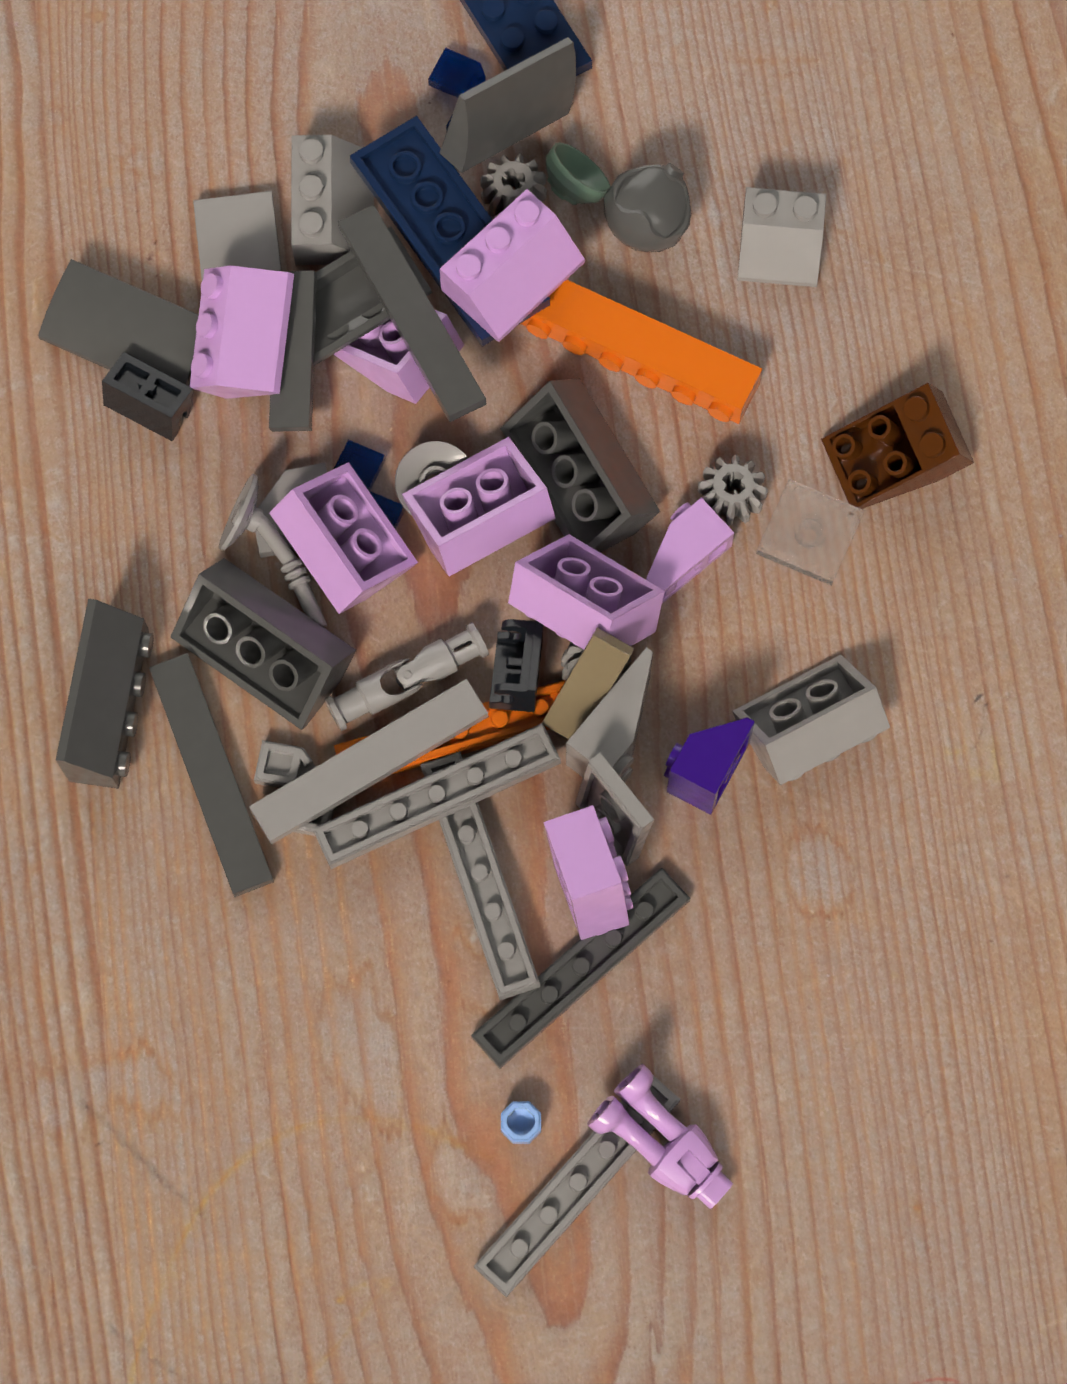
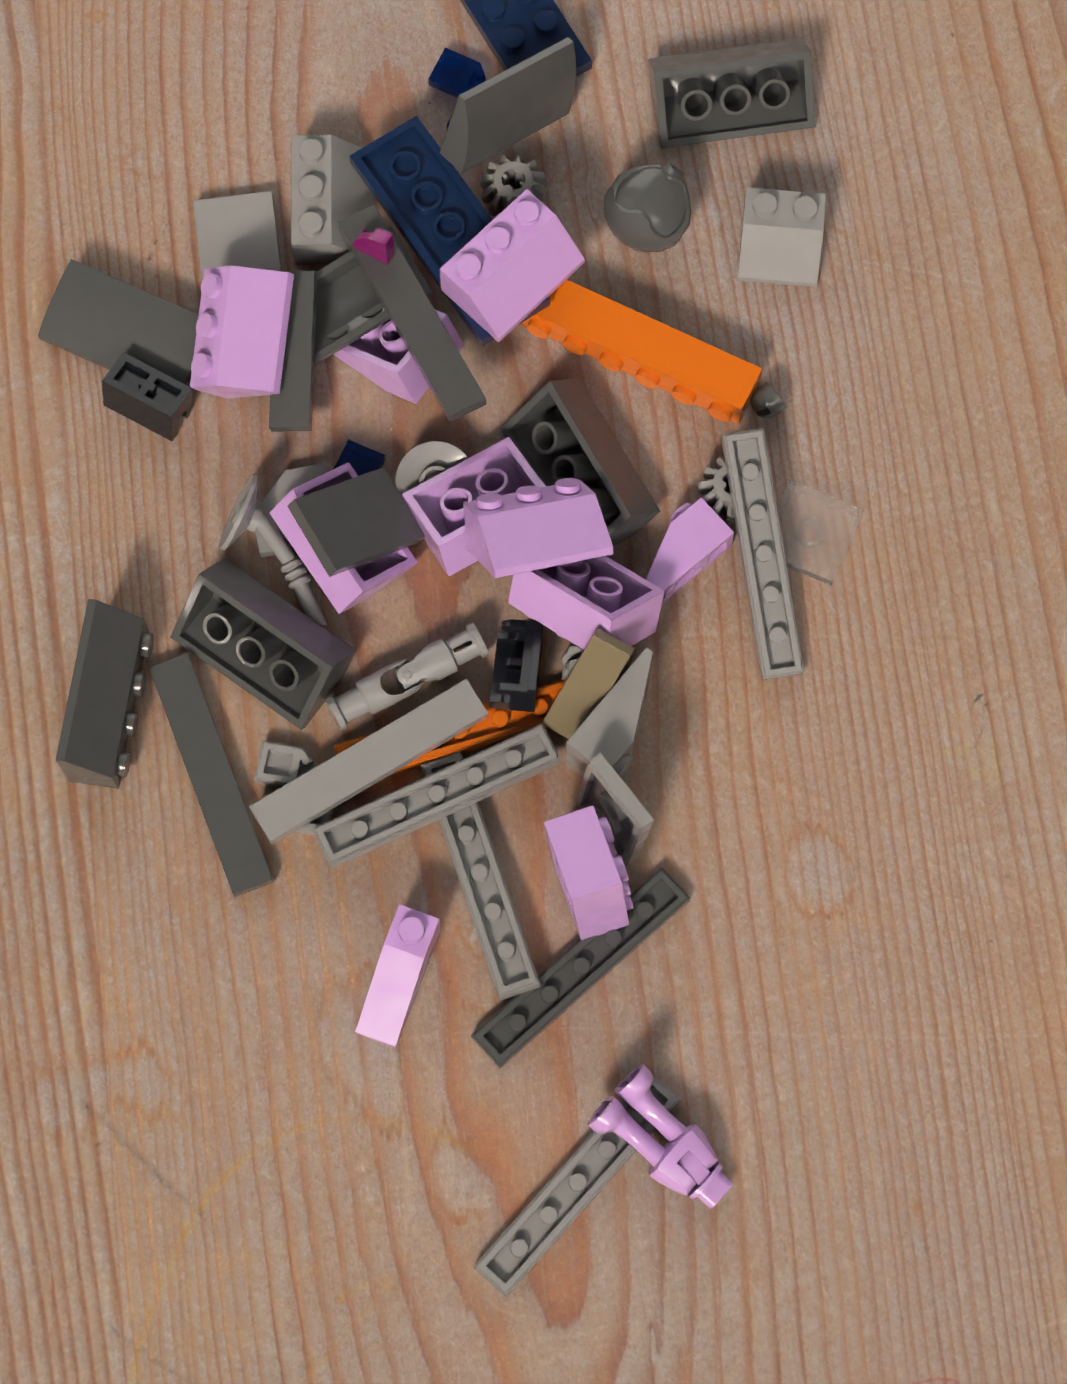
light blue tile [501,1101,541,1144] -> none
sand green piece [546,142,610,205] -> none
dark purple slope [664,717,755,815] -> none
light grey slope [733,655,890,785] -> none
reddish brown slope [821,383,974,512] -> none
none -> dark grey tile [287,467,425,577]
none -> magenta tile [353,228,395,265]
none -> lavender slope [355,904,441,1048]
none -> lavender slope [463,478,614,578]
none -> dark grey slope [648,38,816,148]
none -> light grey tile [721,428,804,680]
none -> dark grey hinge [751,382,787,418]

